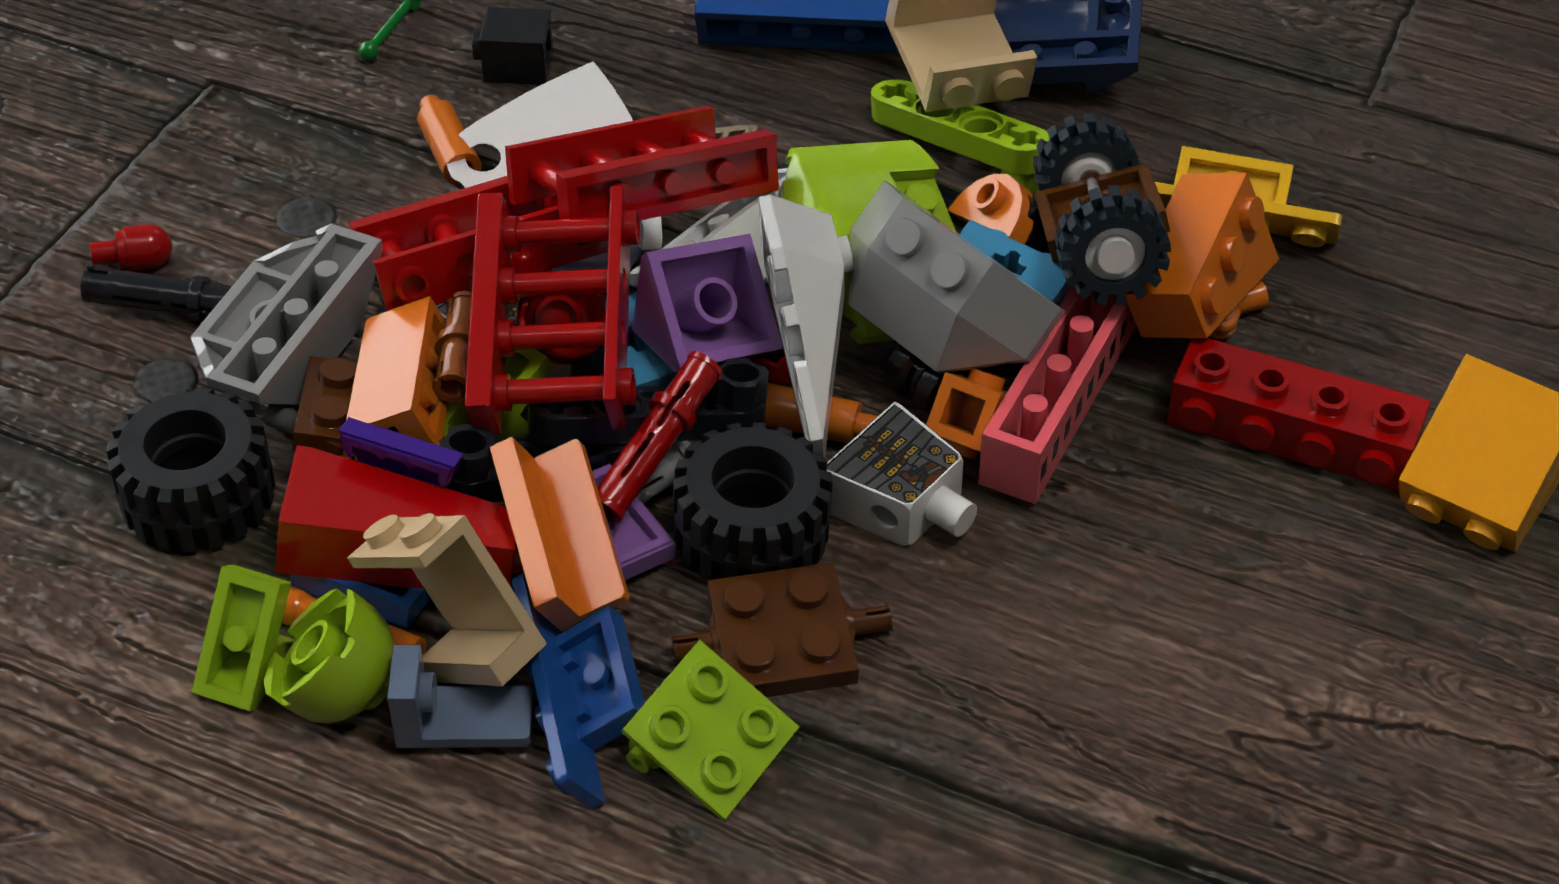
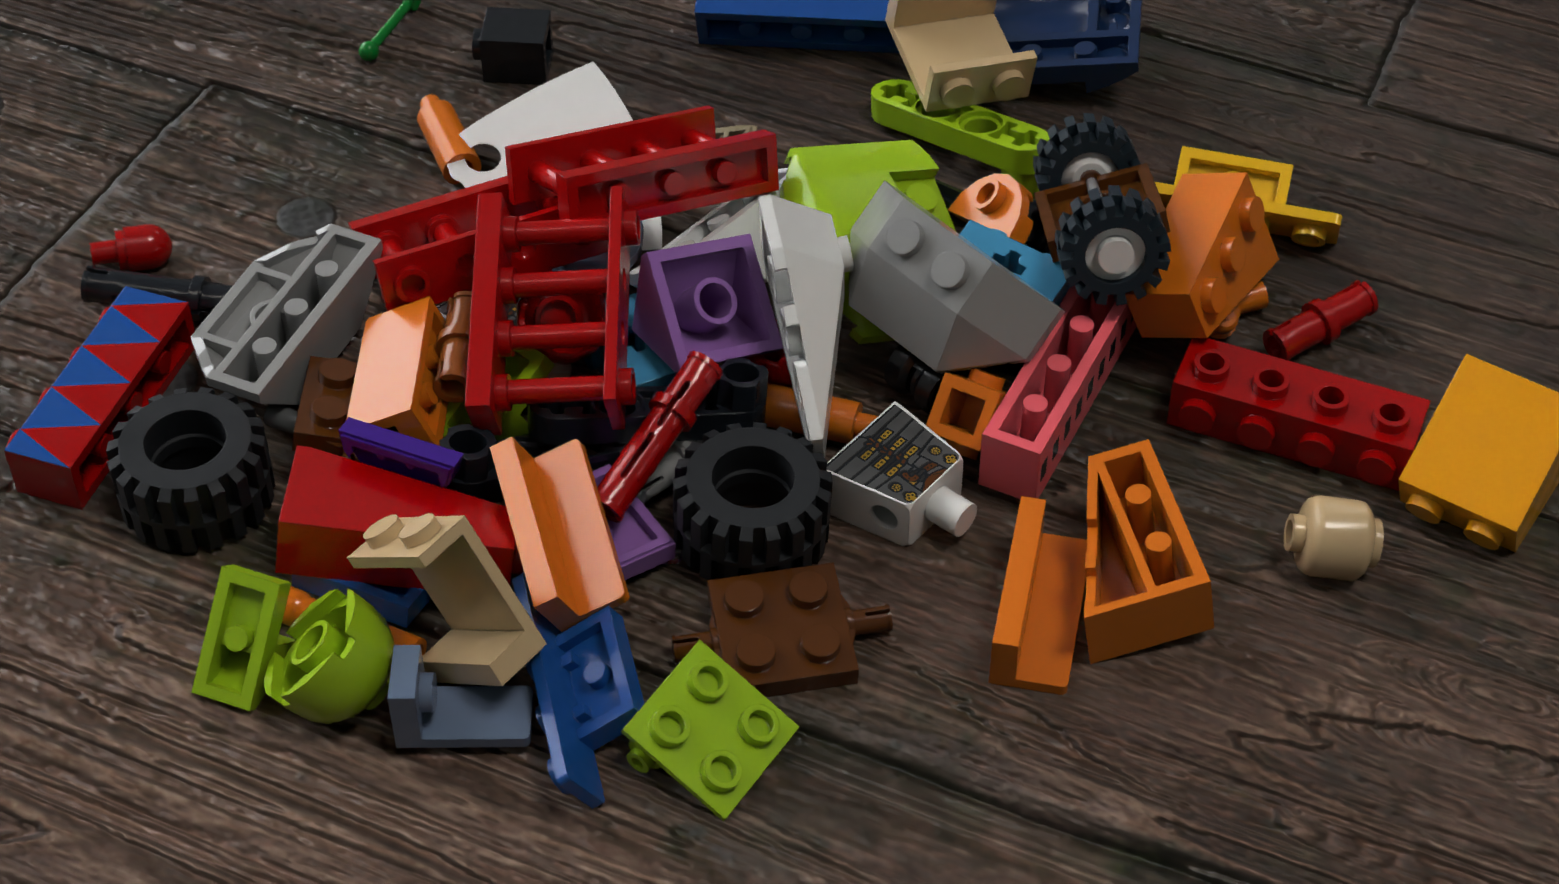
none -> red brick [4,286,195,510]
none -> orange panel [989,496,1087,695]
none -> orange wedge [1084,439,1215,664]
none -> red pin [1262,280,1379,361]
none -> tan head [1283,495,1384,581]

